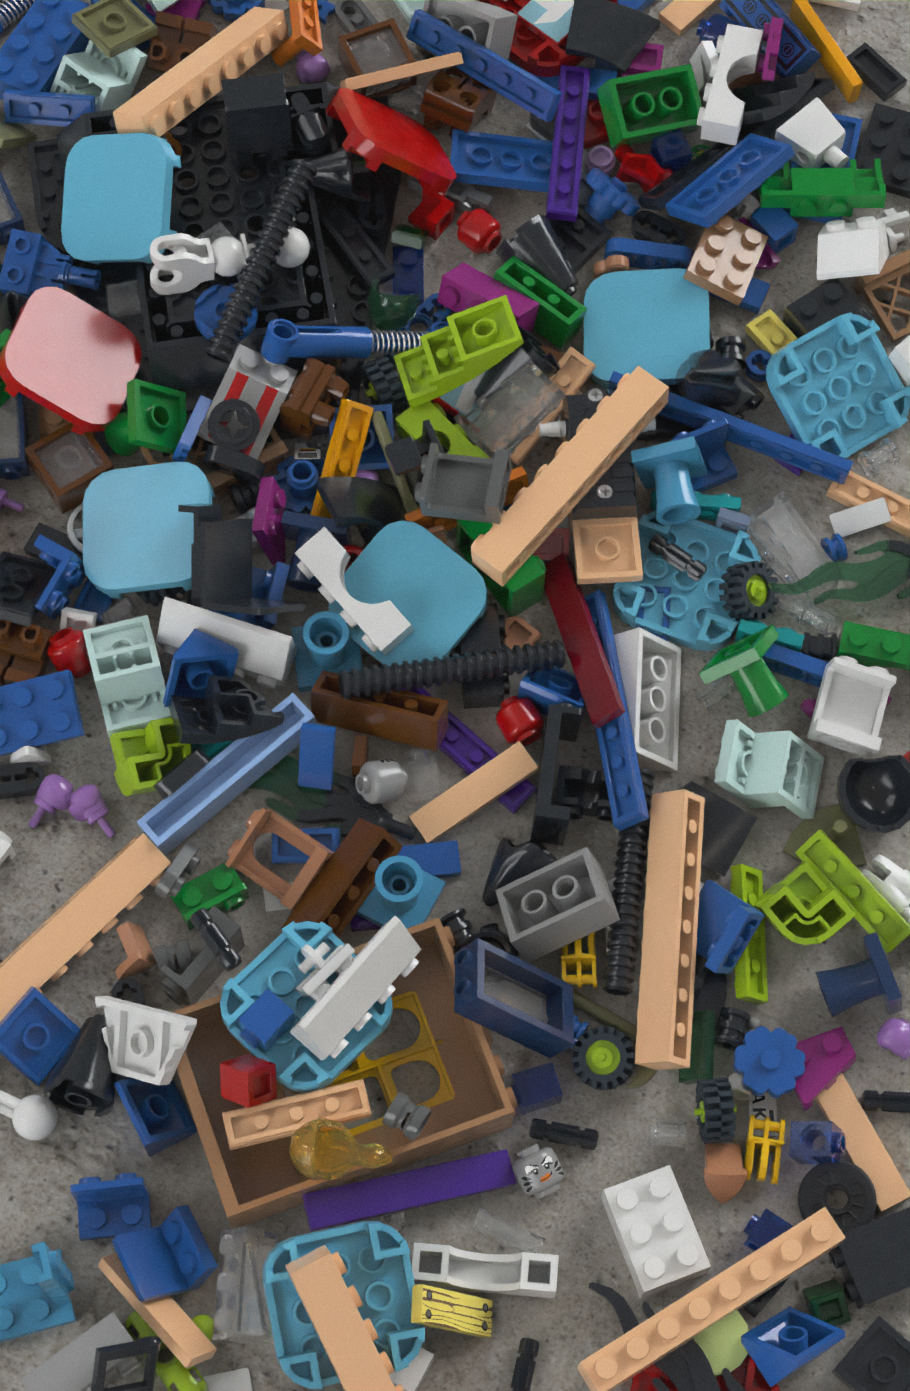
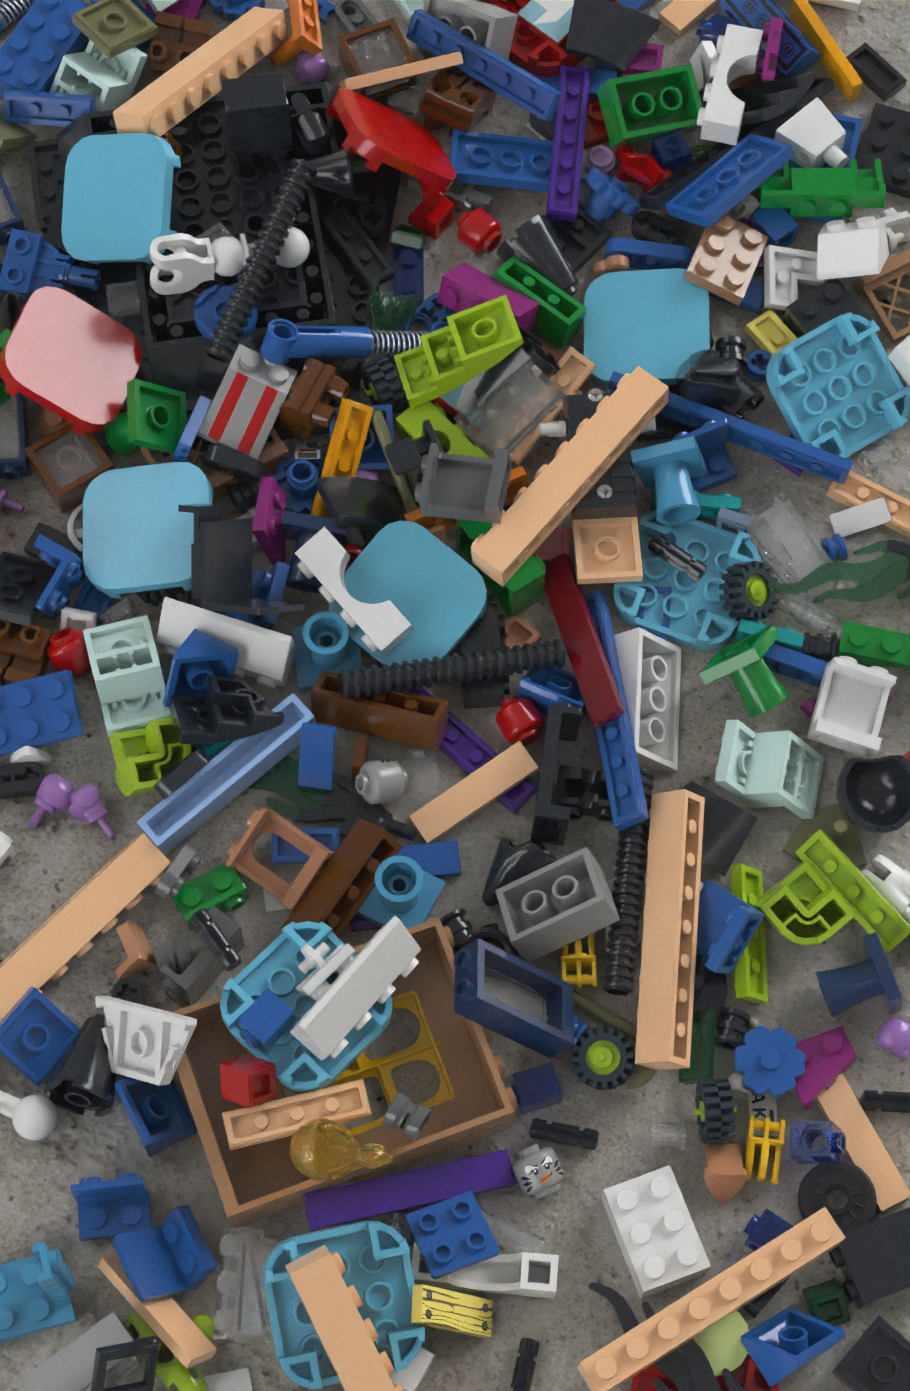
black gear [208,399,260,451] -> none
none -> blue bracket [404,1190,499,1280]
none -> white plate [763,245,825,311]

